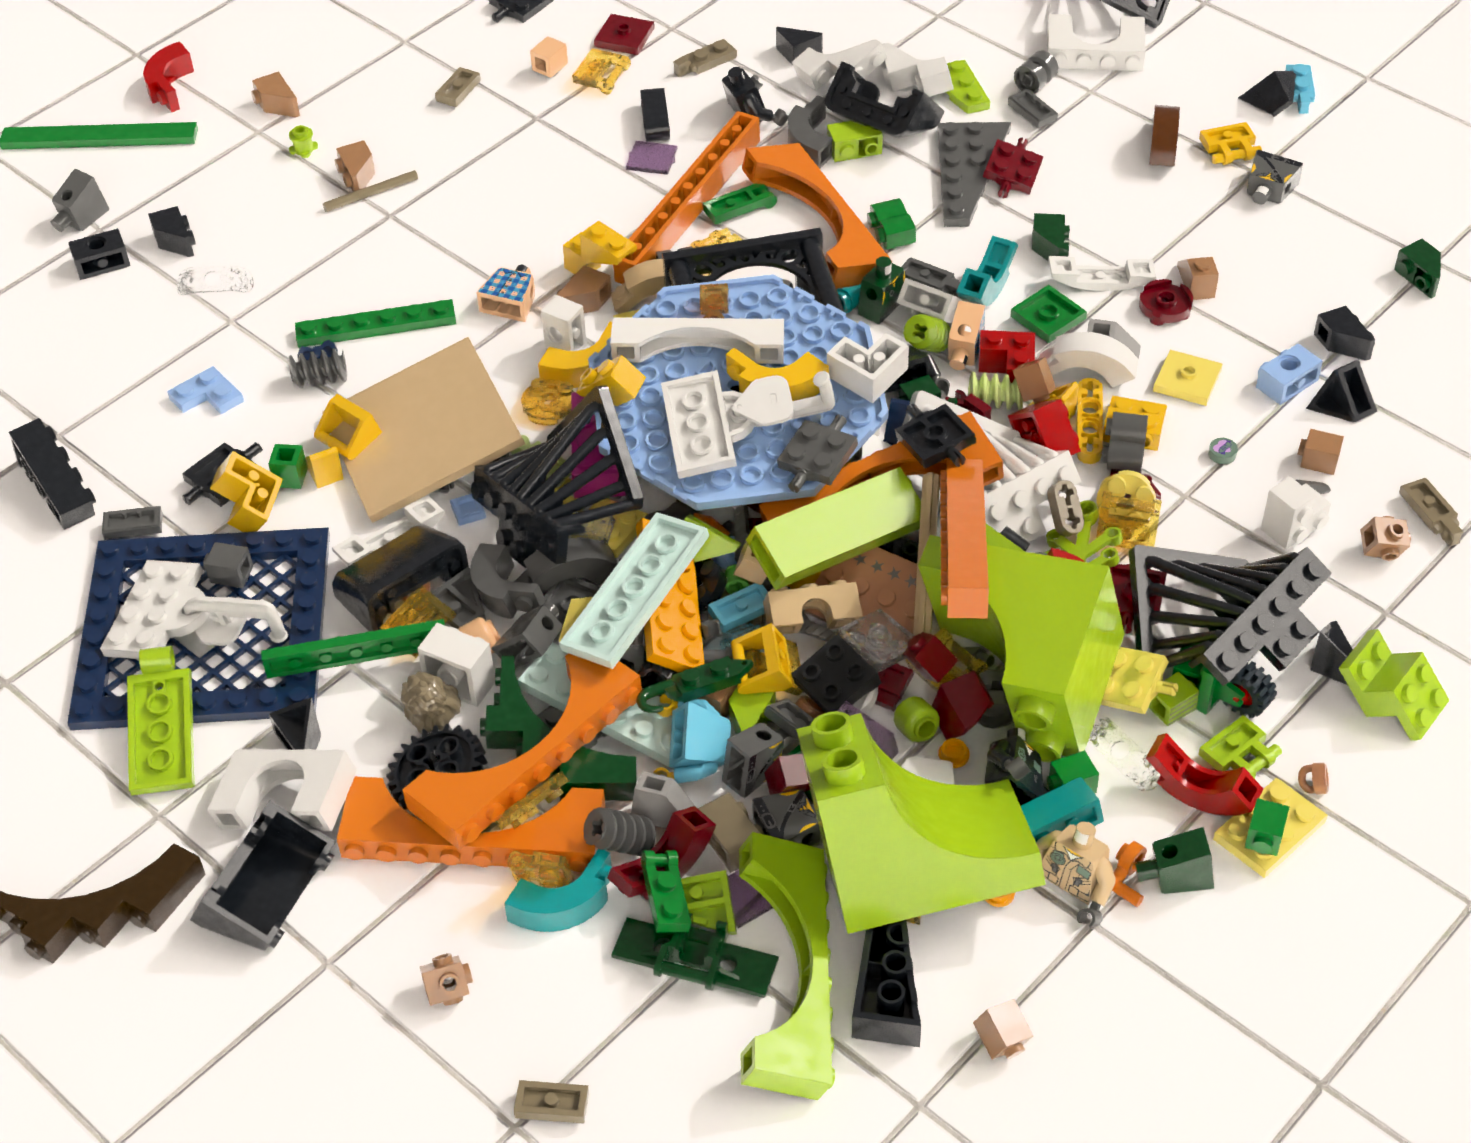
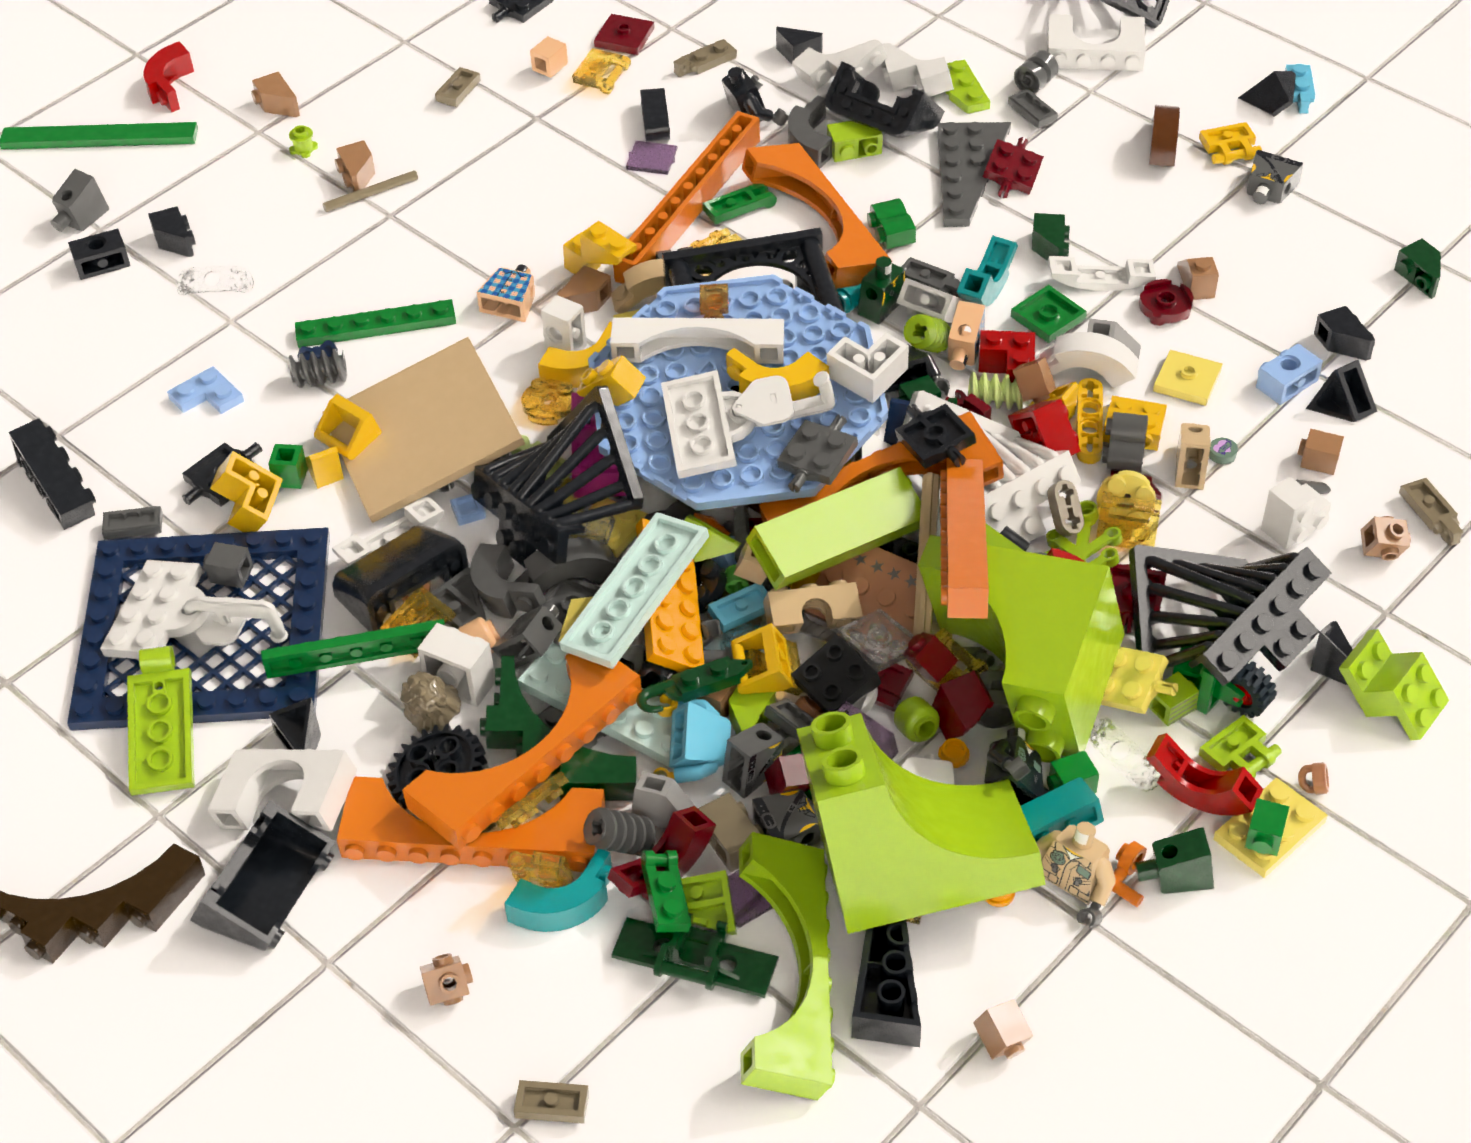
none -> tan torso [1175,423,1211,490]

